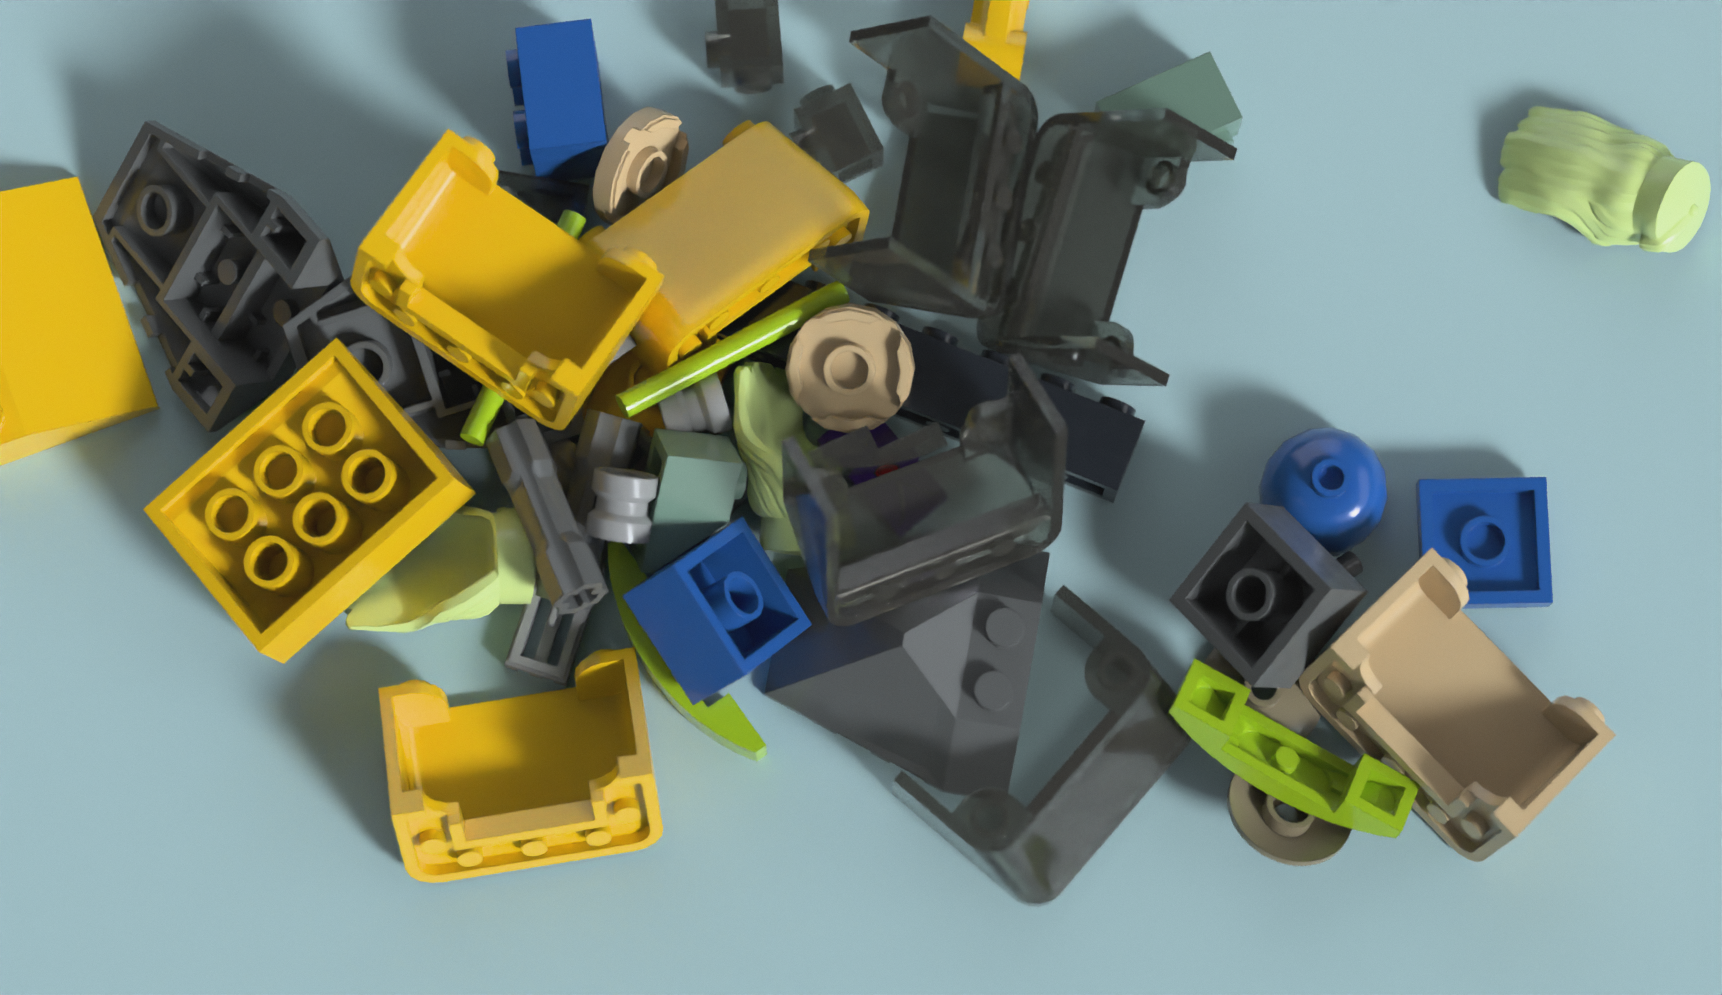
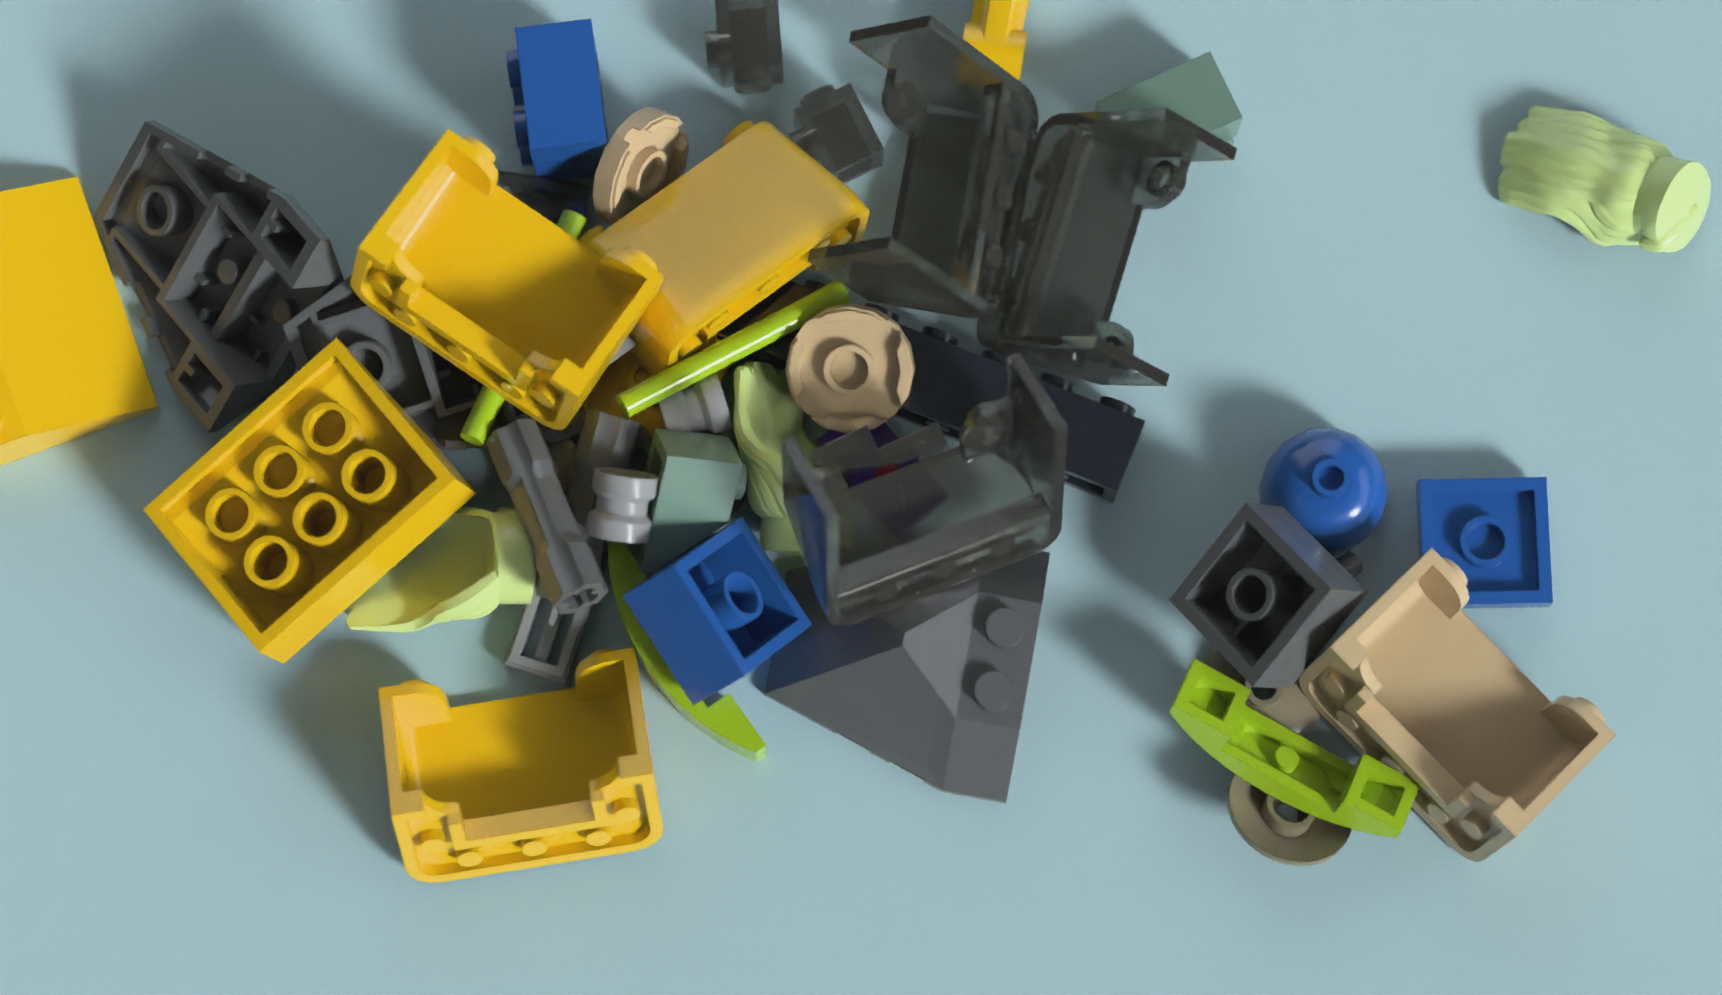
clear smoke windscreen [892,585,1191,907] -> none

